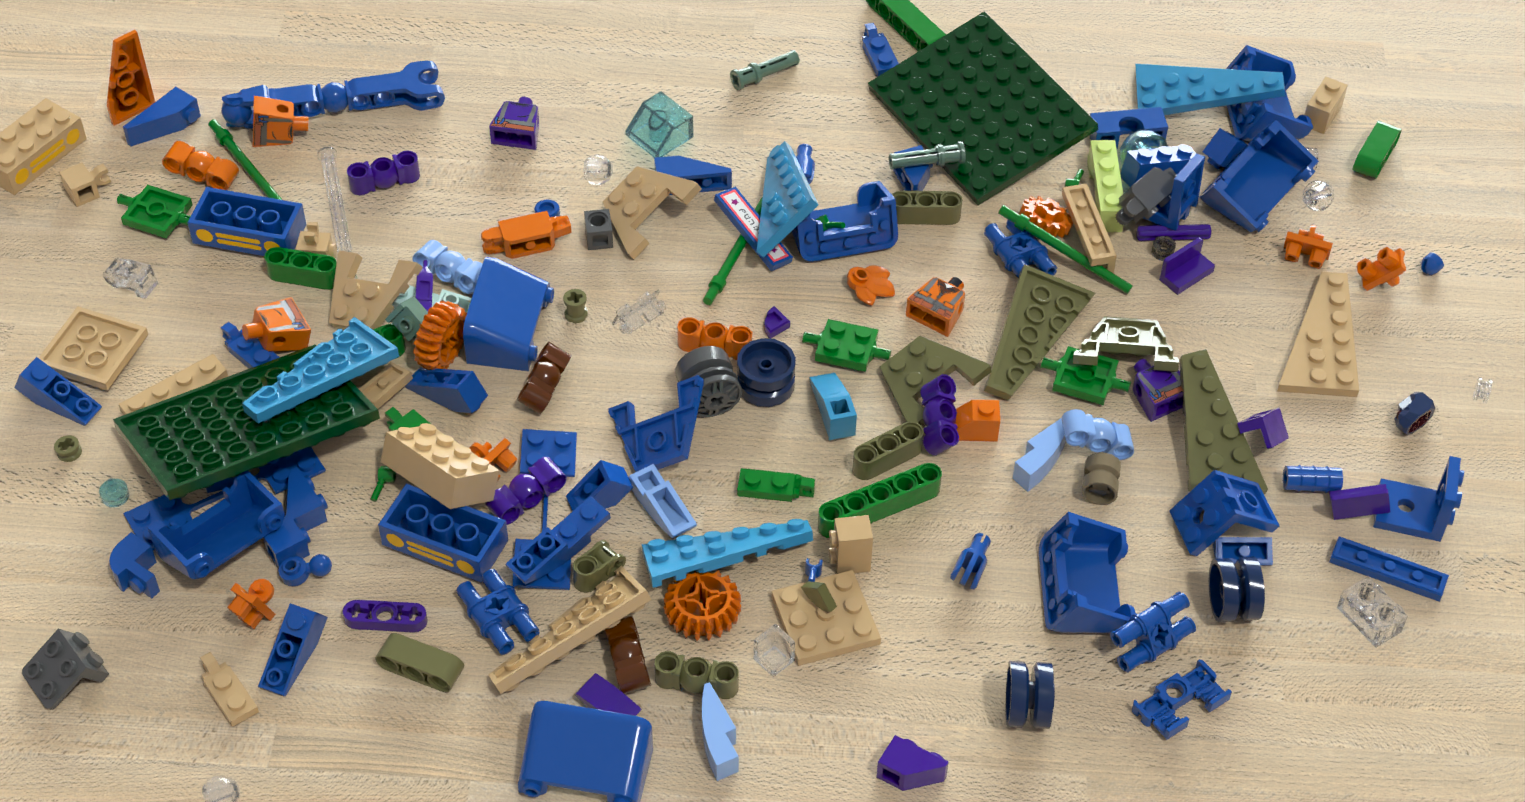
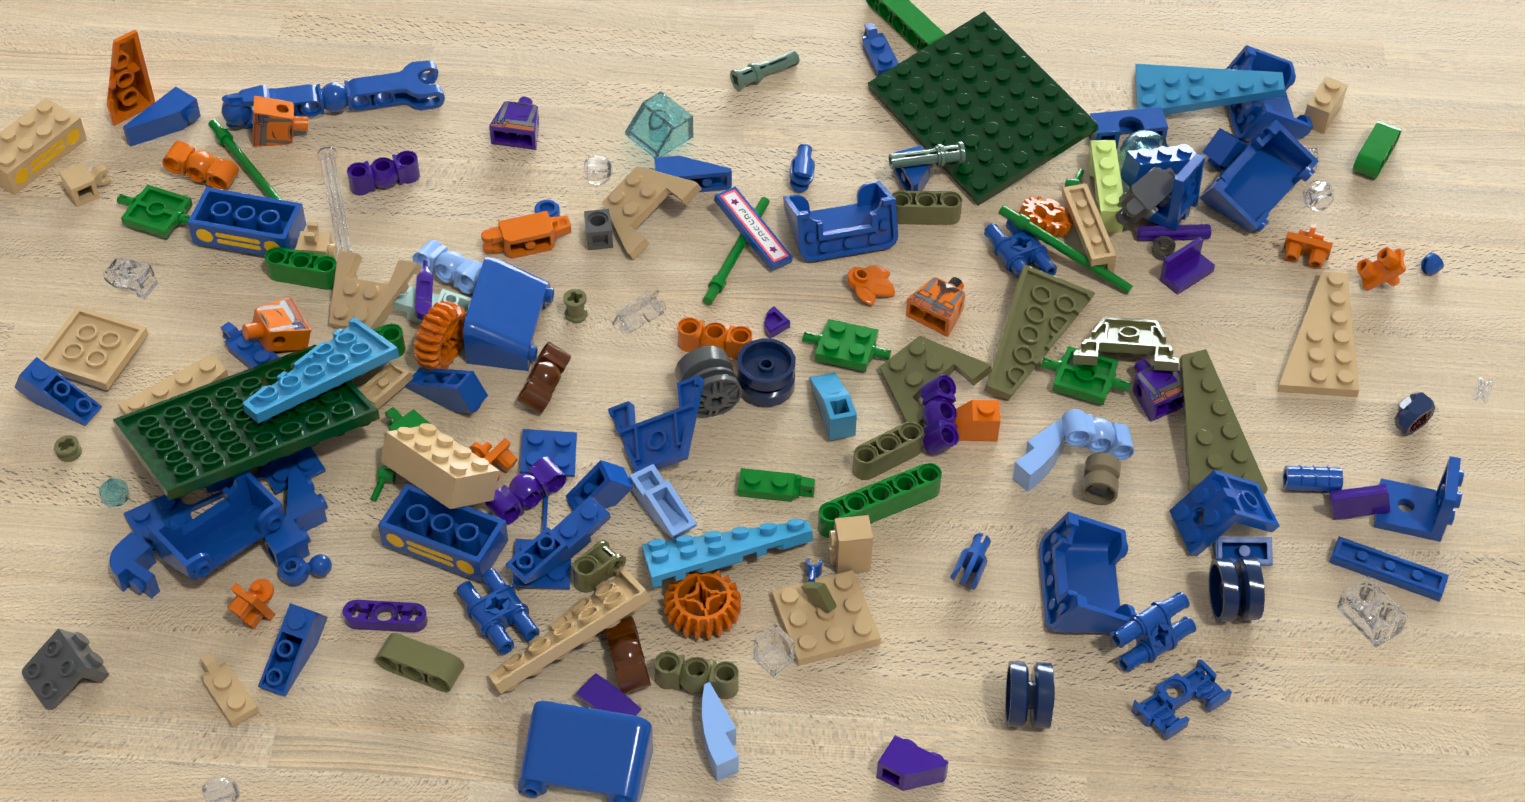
sand green brick [385,296,428,341] -> none
dark azure wing [756,141,819,258] -> none
green hand [814,214,845,231] -> none
dark purple panel [1237,407,1289,449] -> none

